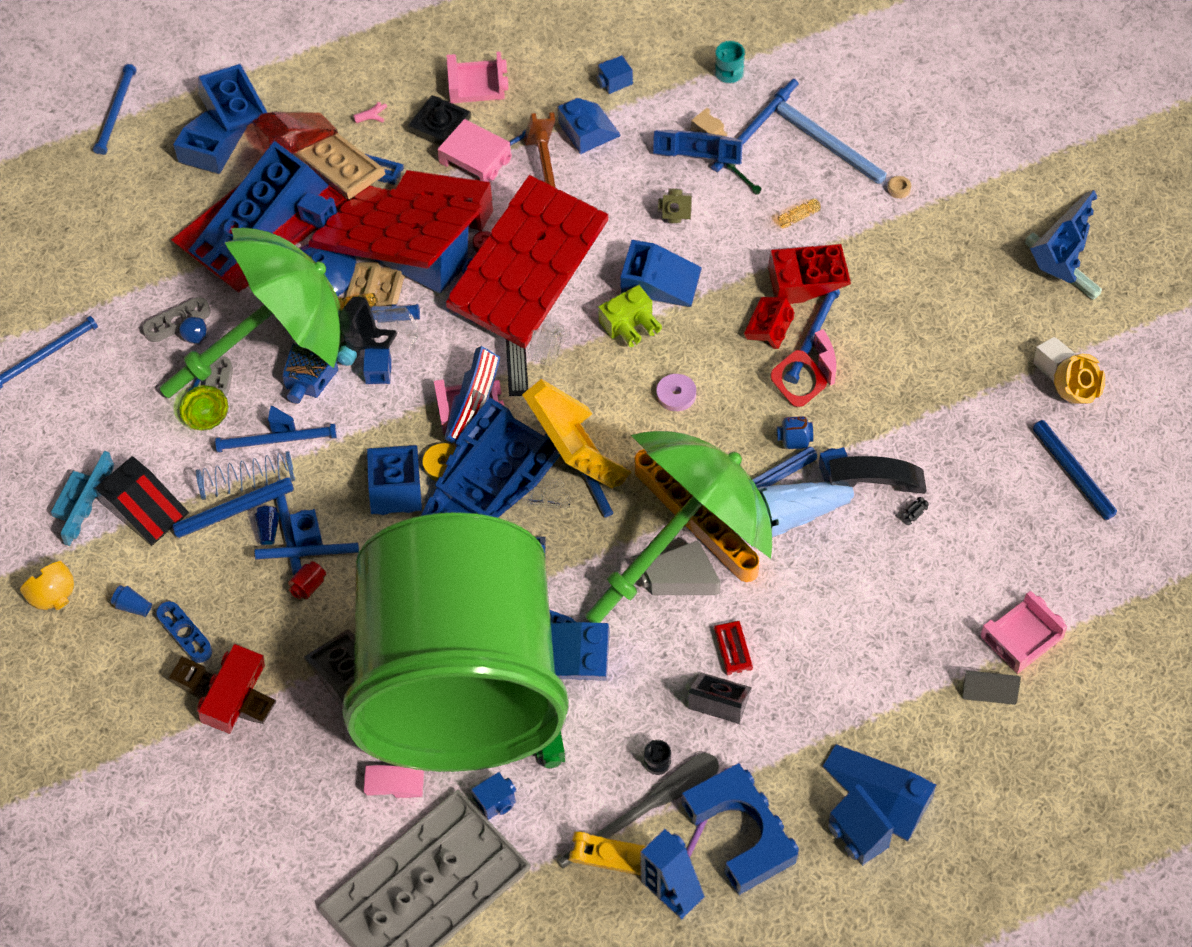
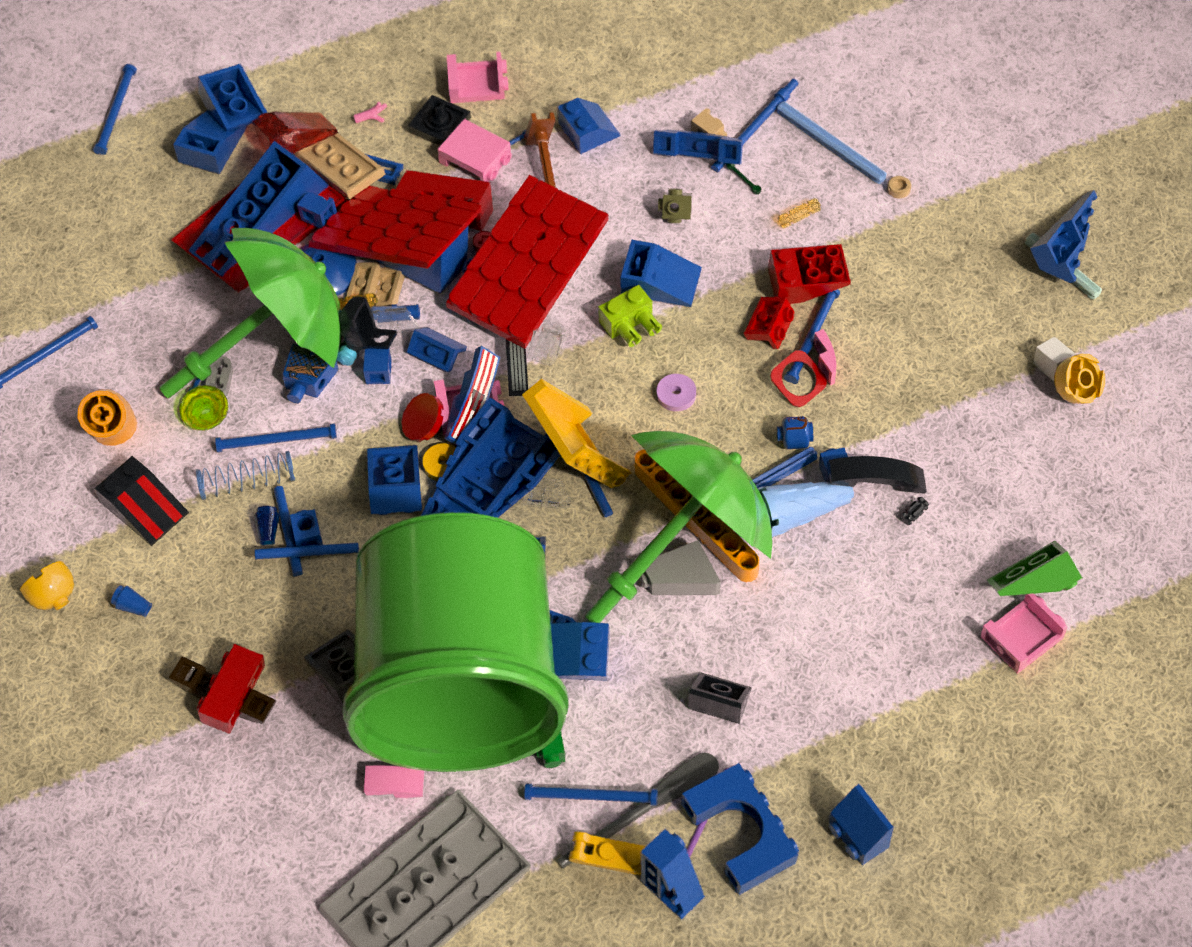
dark azure bracket [51,451,114,546] -> none
light grey beam [143,298,210,342] -> none
blue beam [157,601,212,663] -> none
blue axle [173,478,294,538] -> none
blue piece [179,317,207,344] -> none
blue slope [268,406,296,433] -> none
red brick [288,561,326,599] -> none
blue brick [472,772,517,820] -> none
blue brick [596,55,633,94] -> none
black wheel [644,740,671,775] -> none
red tile [714,620,753,675] -> none
teal wheel [715,41,745,83] -> none
blue wedge [823,744,936,842] -> none
dark grey slope [963,670,1021,705] -> none
blue axle [1033,420,1117,520] -> none
none -> light orange brick [78,389,137,446]
none -> red tile [401,393,444,443]
none -> blue panel [407,327,467,372]
none -> blue bar [524,783,658,806]
none -> bright green slope [987,540,1082,596]

